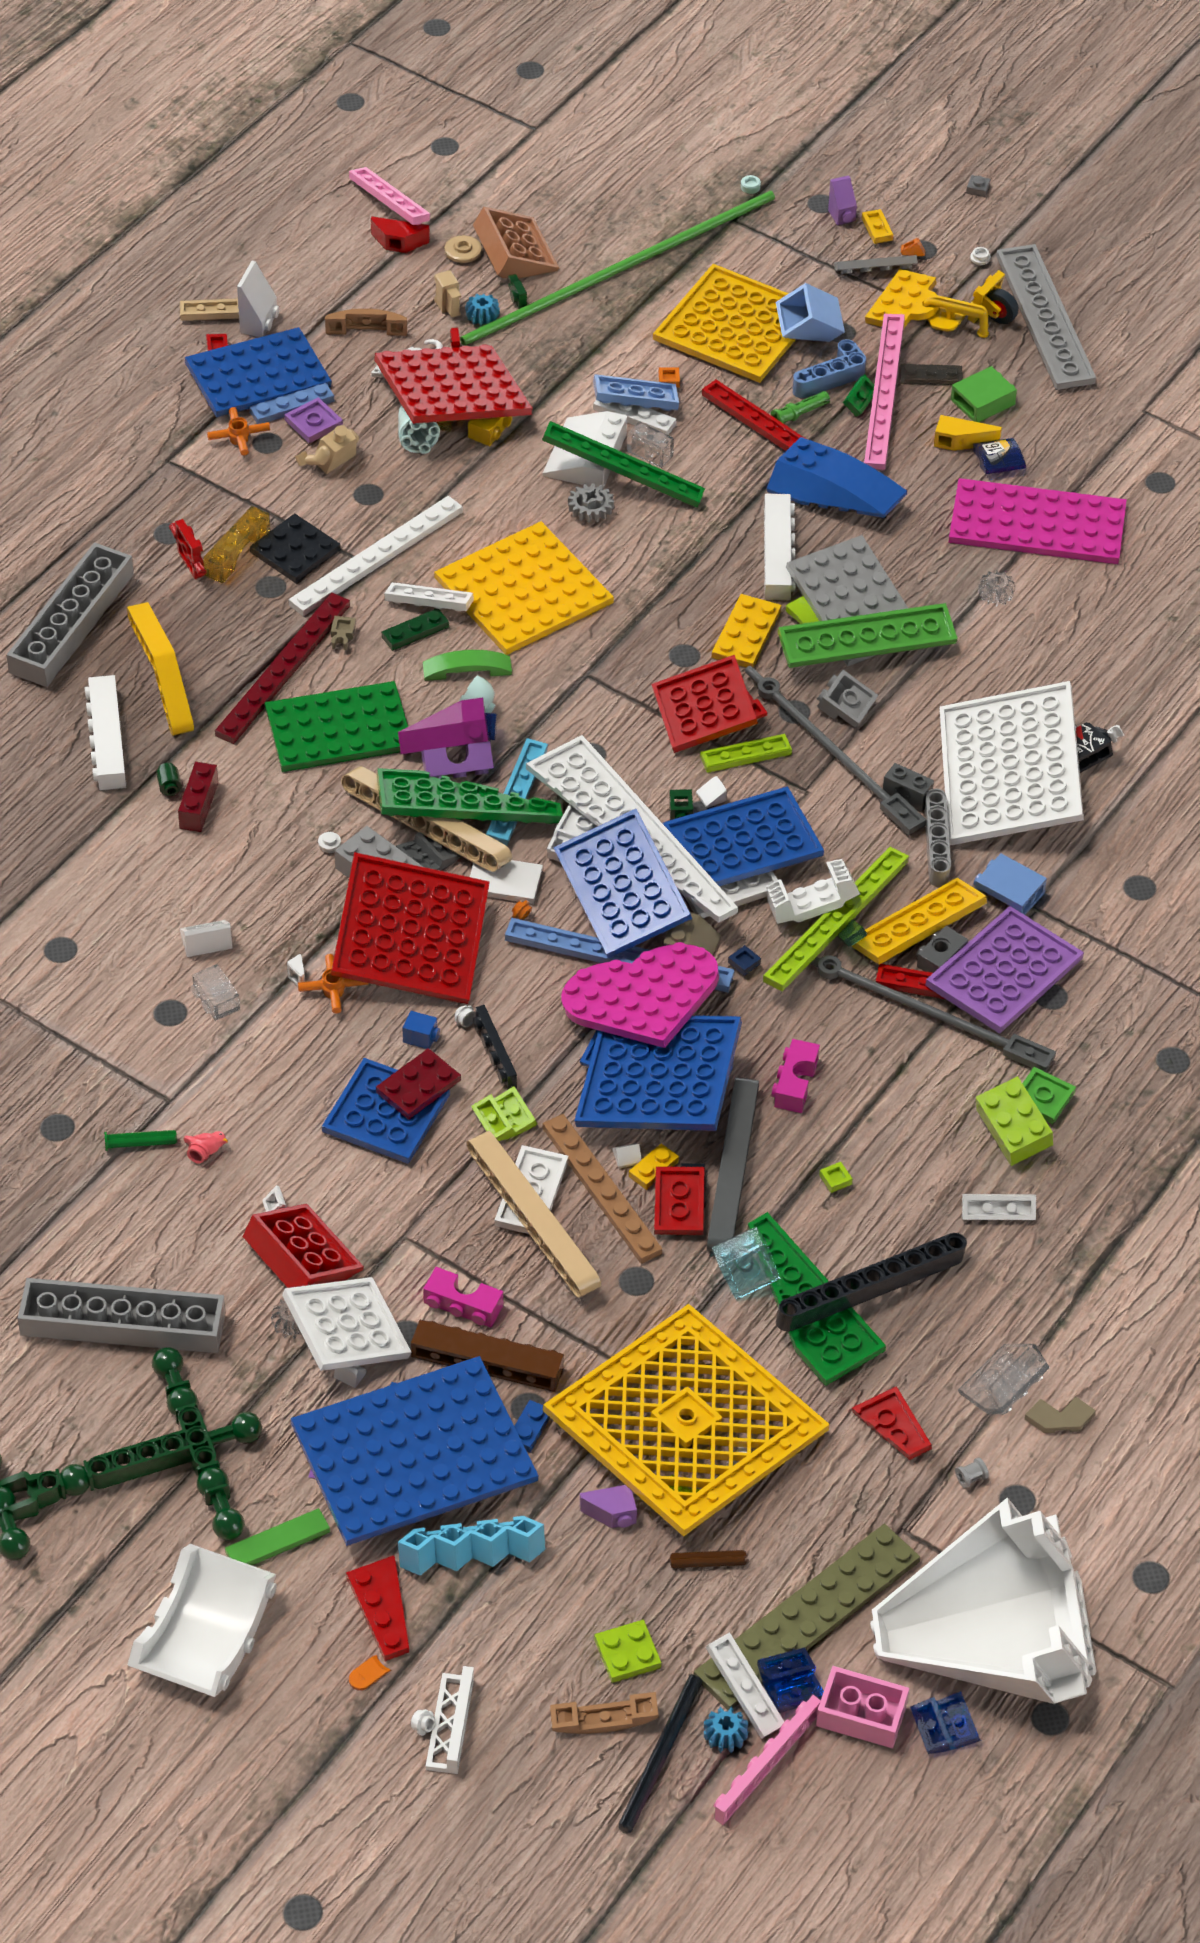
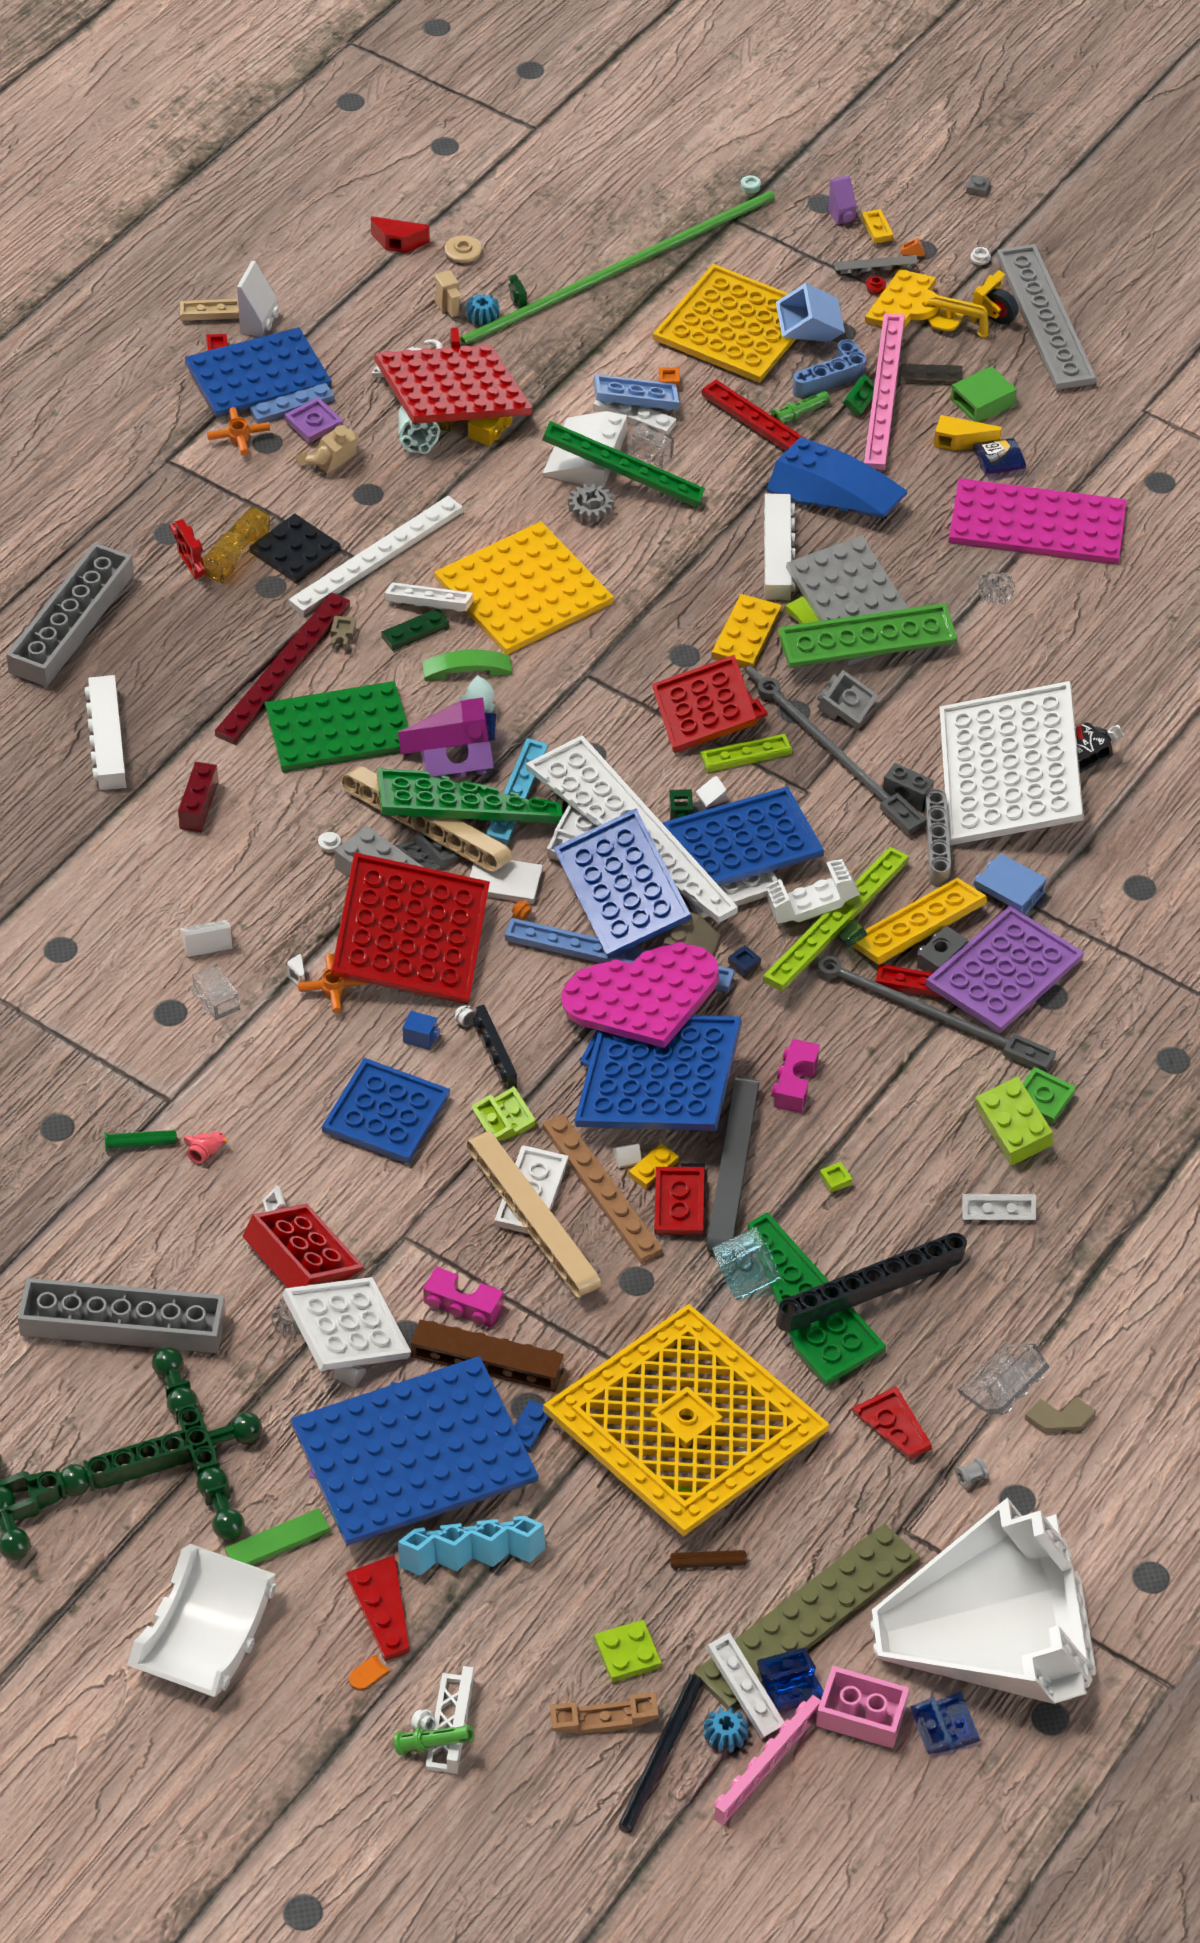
yellow beam [126,602,194,736] -> none
dark green brick [156,763,182,796] -> none
medium nougat slope [325,309,407,336] -> none
bright pink plate [349,167,430,225] -> none
dark red plate [376,1048,461,1120] -> none
nougat slope [473,206,559,279] -> none
medium lavender slope [579,1485,637,1528] -> none
none -> bright green pin [394,1725,475,1755]
none -> red plate [866,276,886,295]

